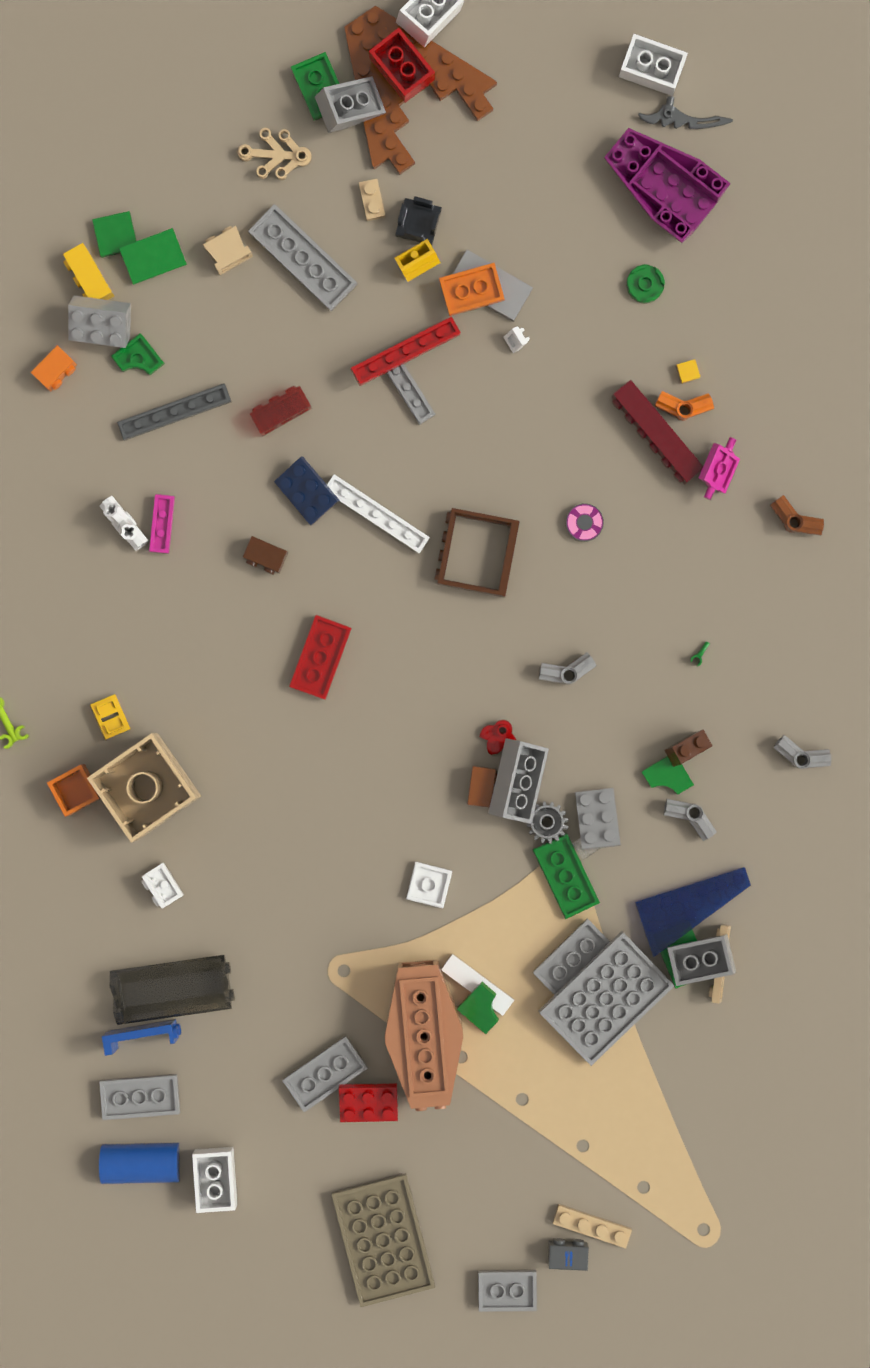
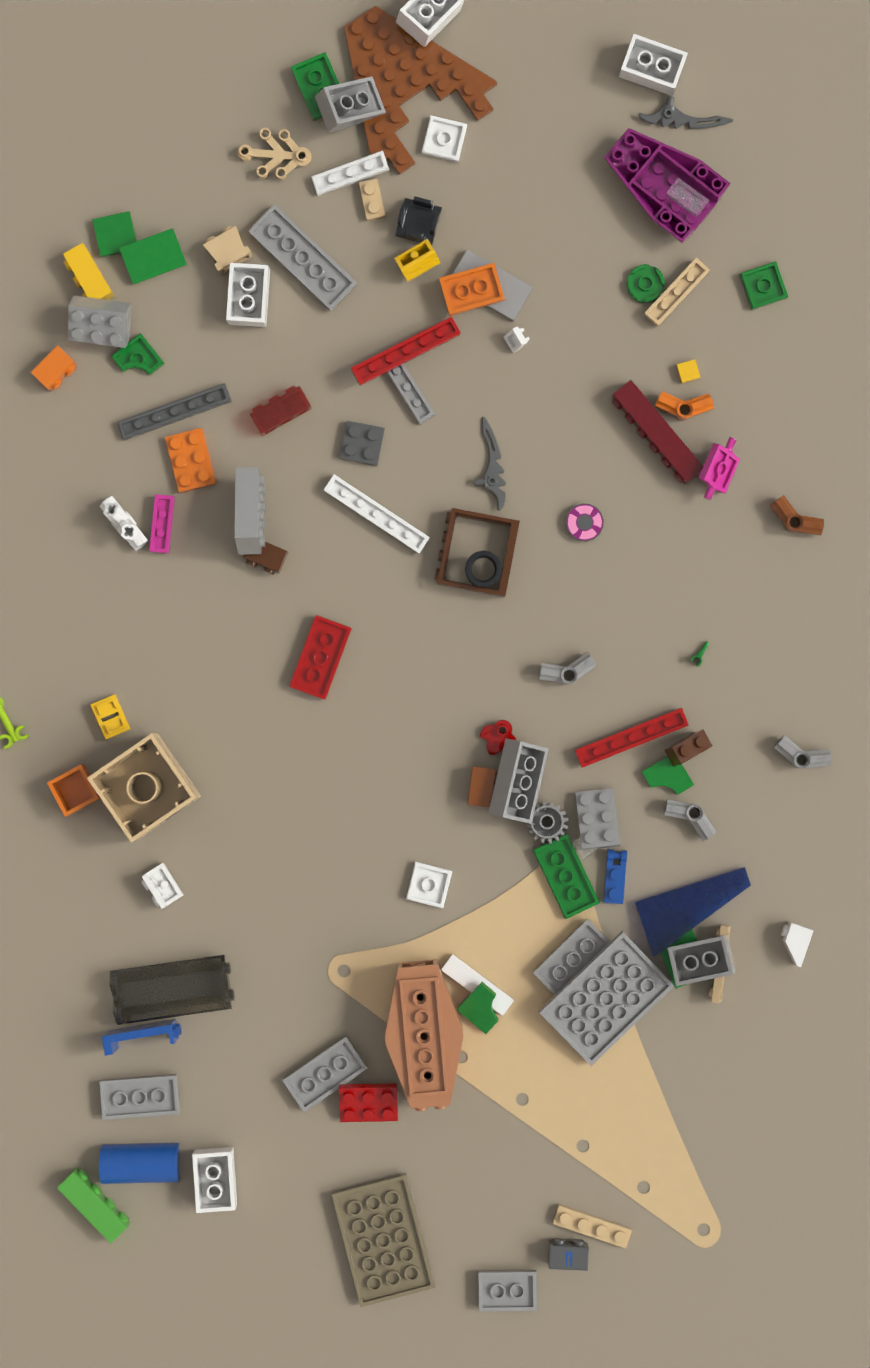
dark blue plate [274,456,339,525] -> none
red brick [369,27,435,103] -> none
none -> bright green brick [57,1168,130,1244]
none -> orange plate [165,428,217,493]
none -> white brick [226,263,270,327]
none -> light grey brick [235,467,266,555]
none -> white tile [311,151,389,196]
none -> dark grey plate [340,421,385,466]
none -> white tile [422,115,467,163]
none -> black tyre [465,550,502,588]
none -> dark grey piece [475,417,506,511]
none -> red plate [575,708,689,768]
none -> blue plate [604,849,627,904]
none -> tan plate [644,257,710,327]
none -> clear plate [666,178,709,217]
none -> green tile [739,261,788,311]
none -> white slope [781,921,813,967]

